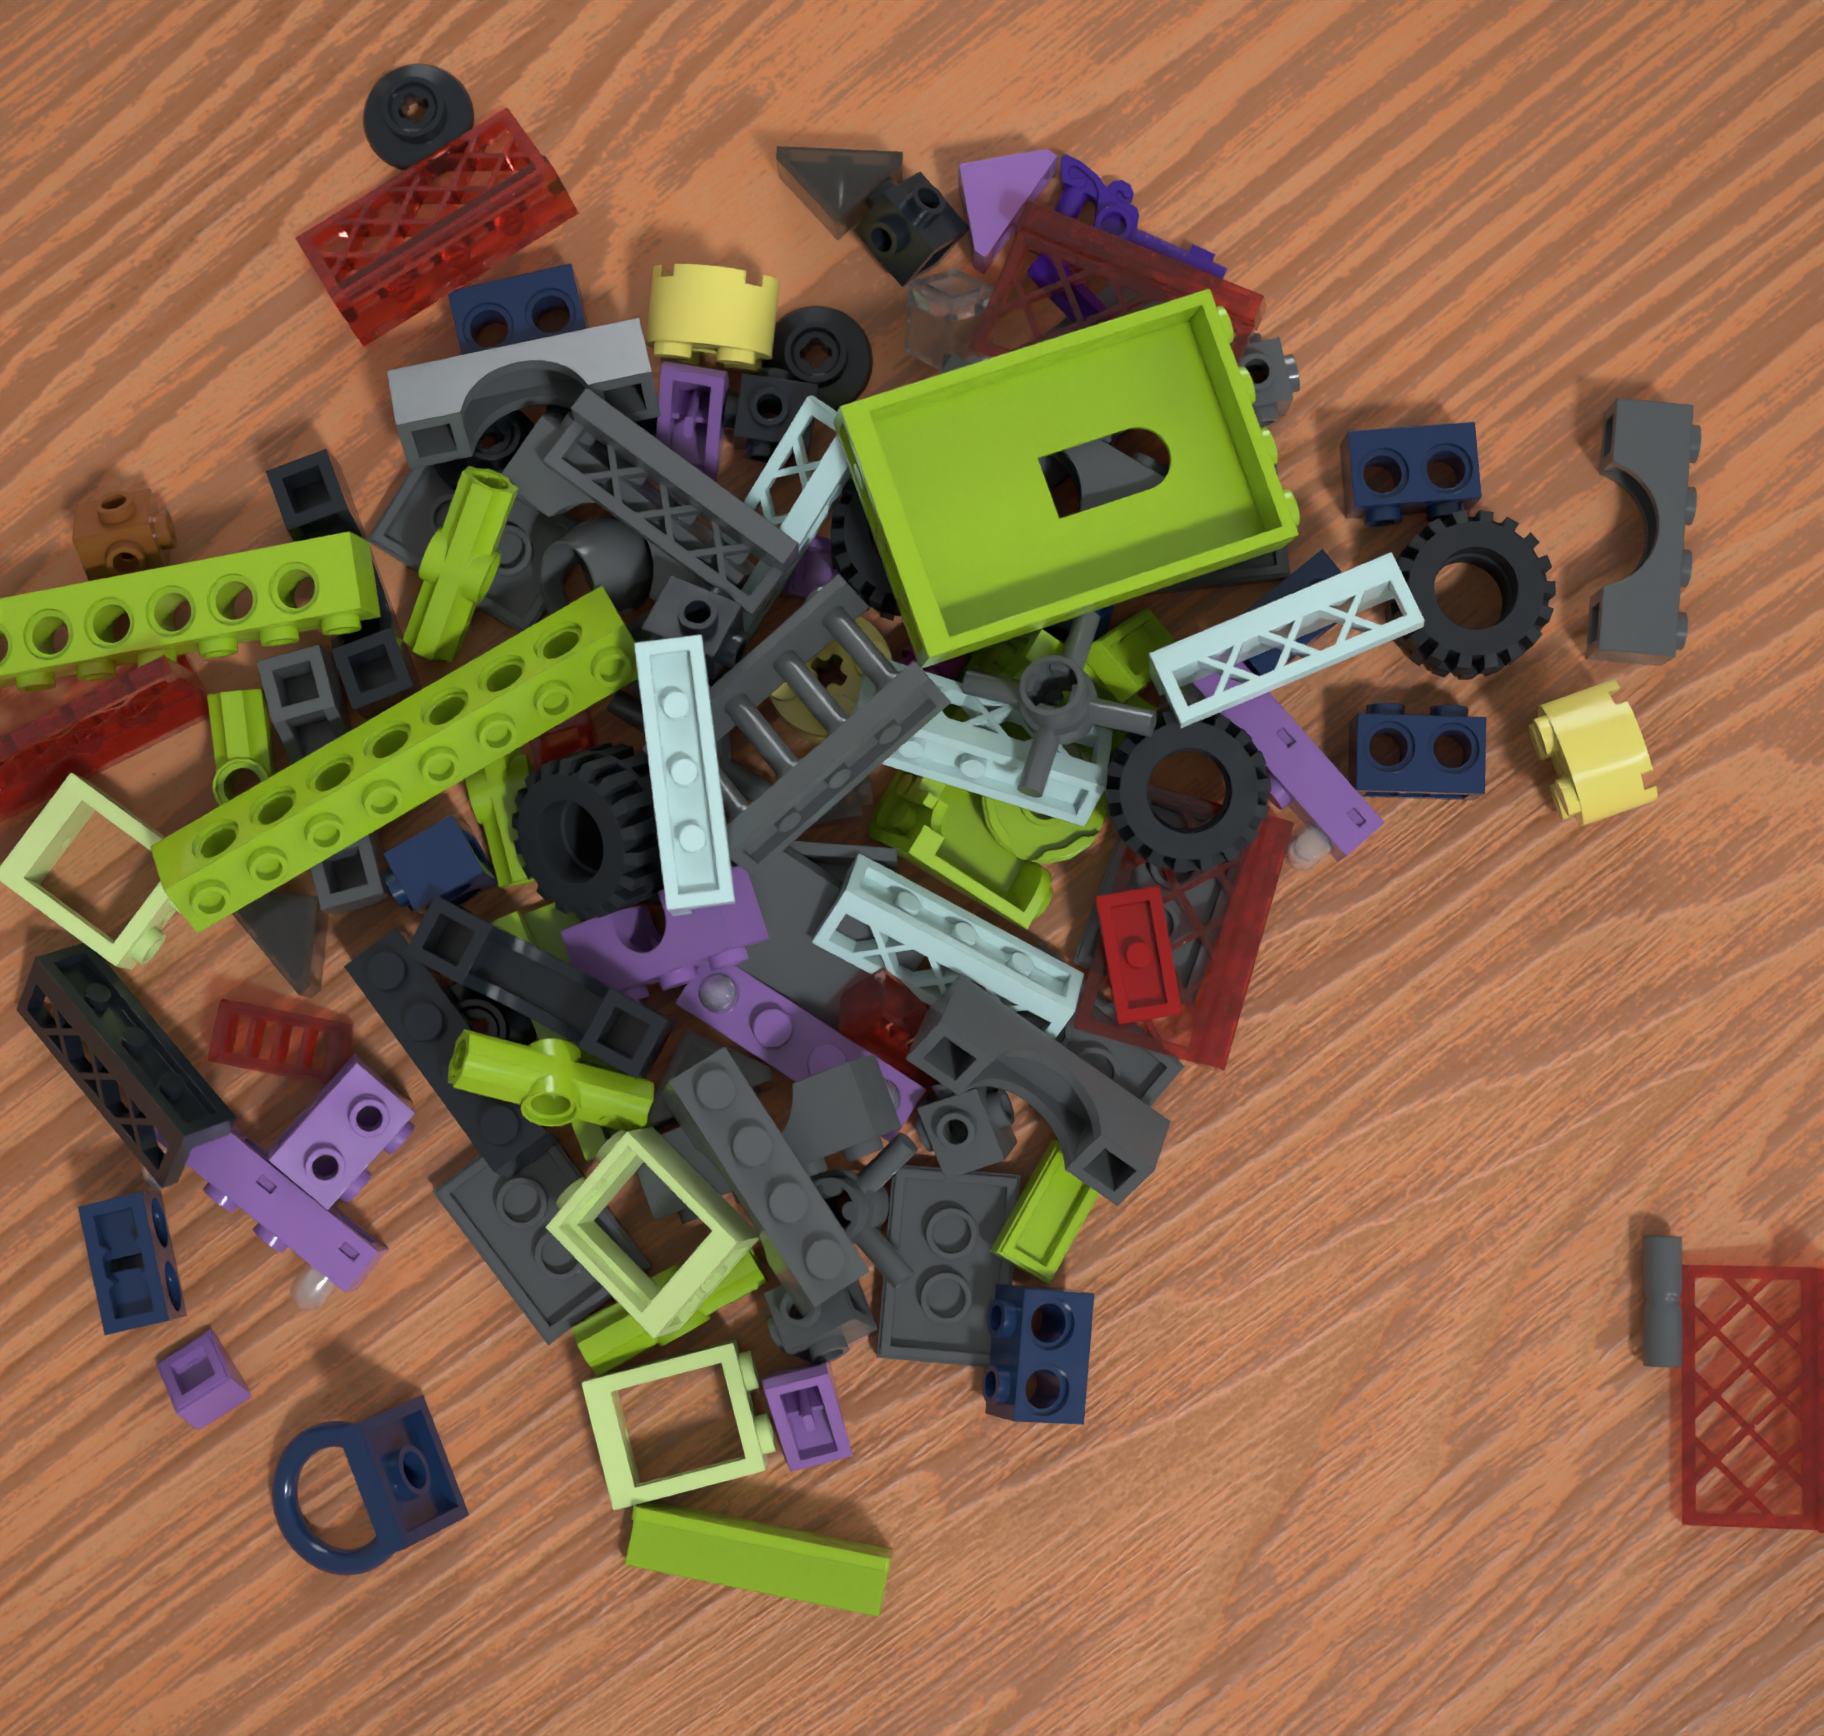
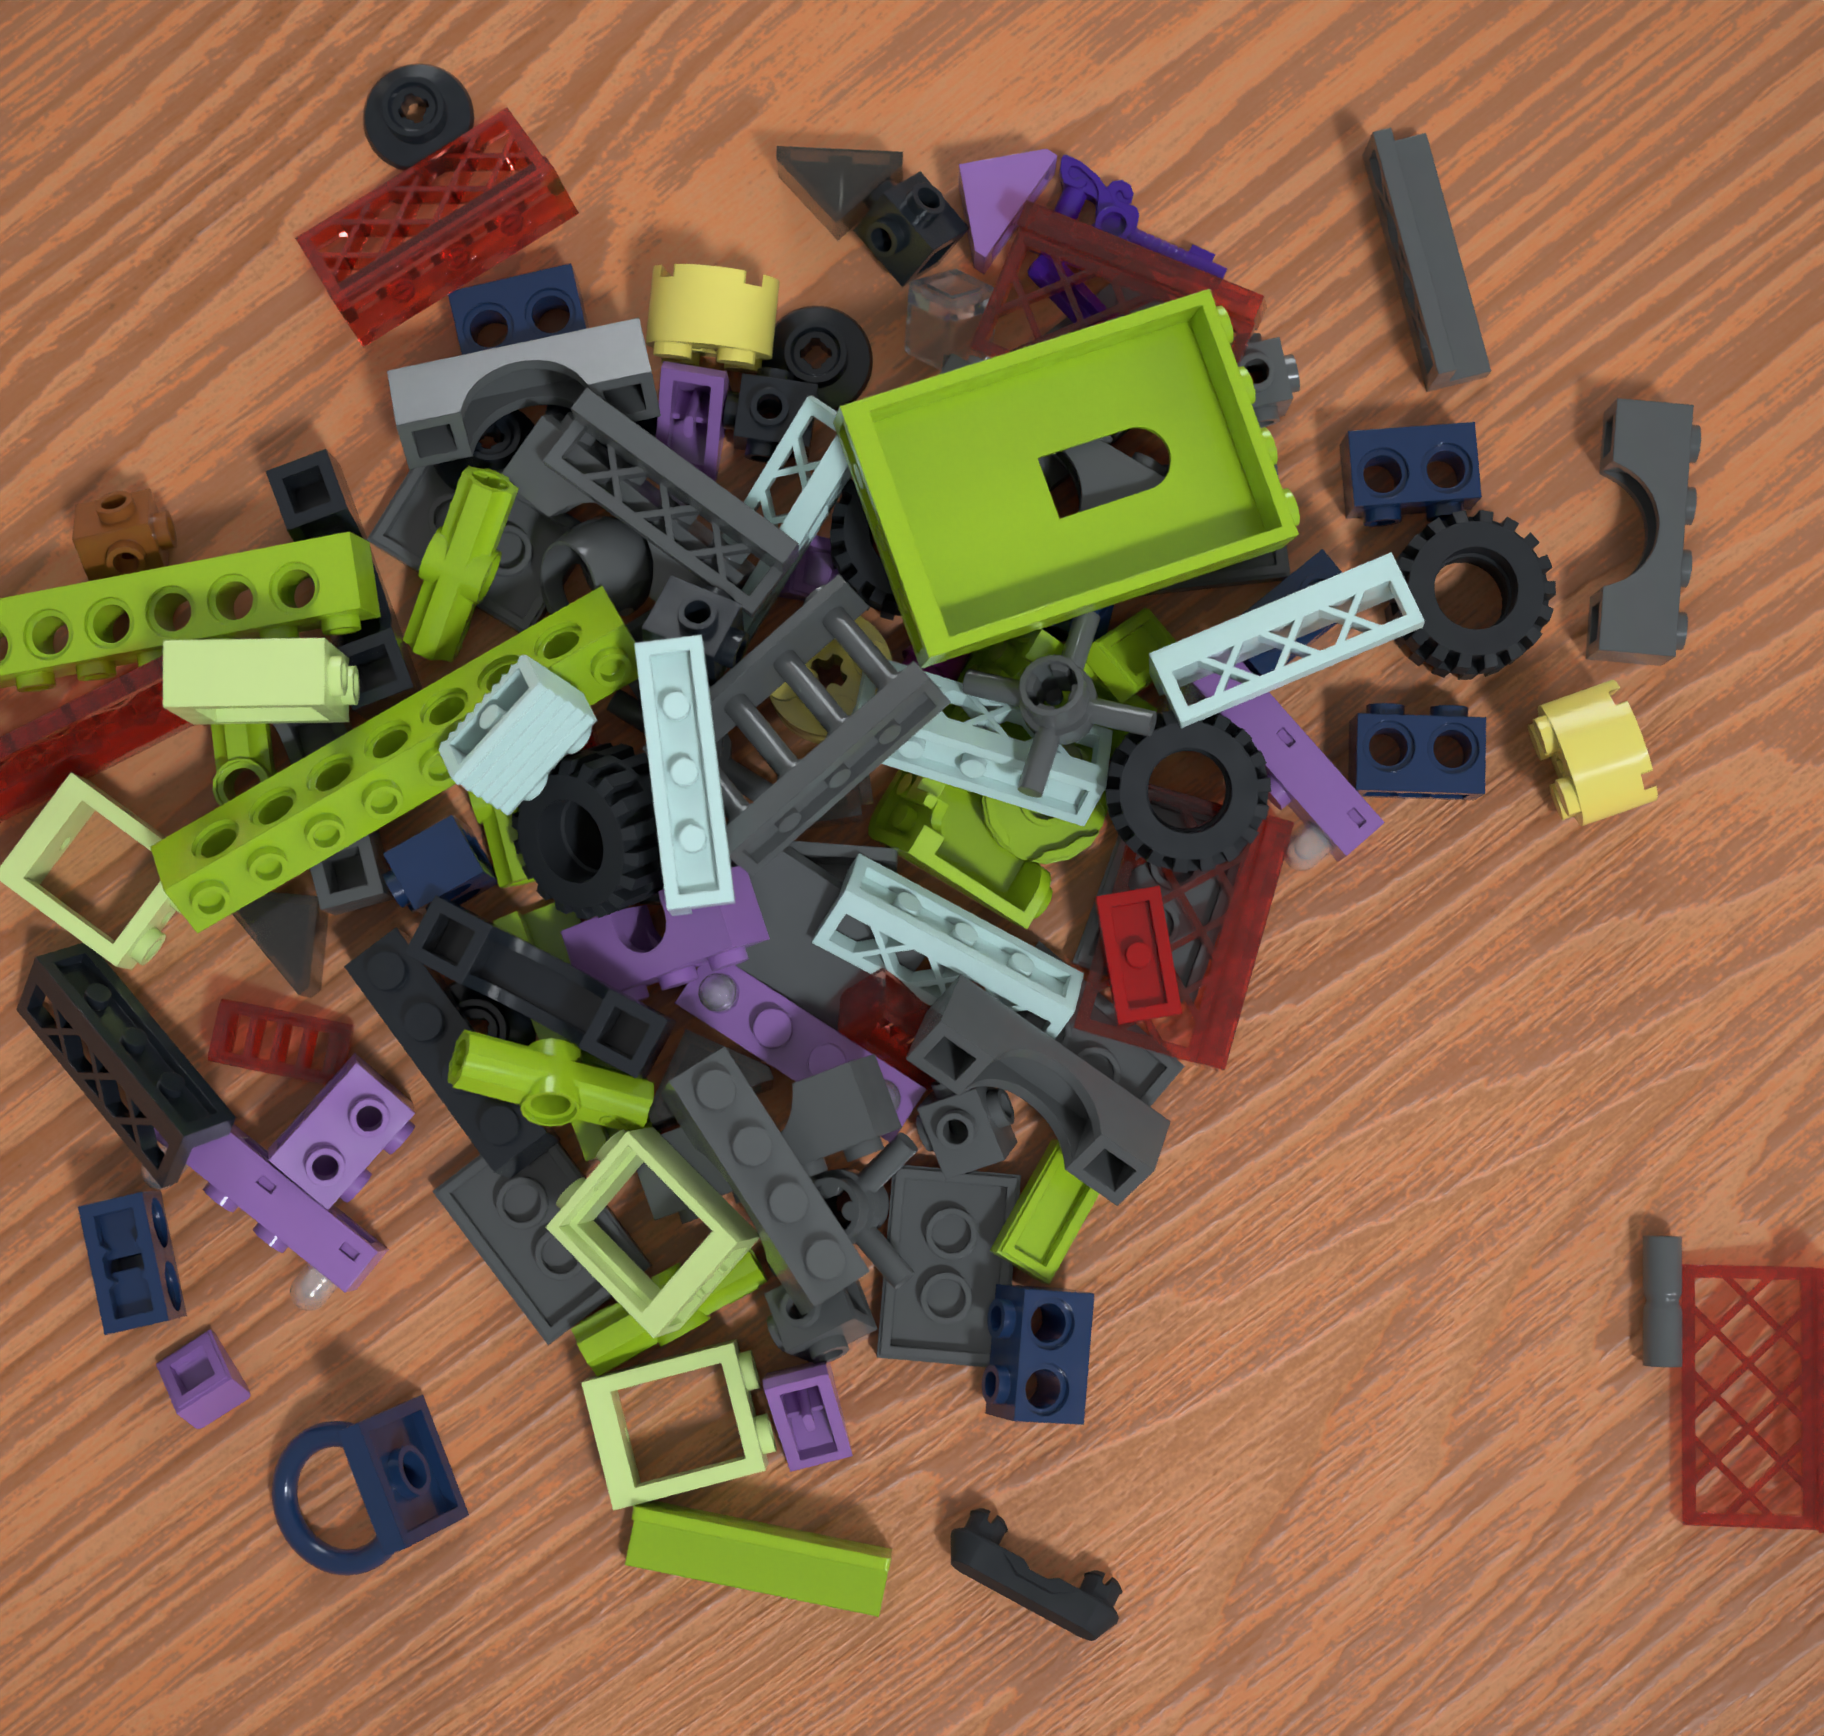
none -> yellowish green window [163,638,360,725]
none -> light aqua brick [439,655,597,815]
none -> black piece [950,1508,1123,1641]
none -> dark grey fence [1362,128,1491,392]

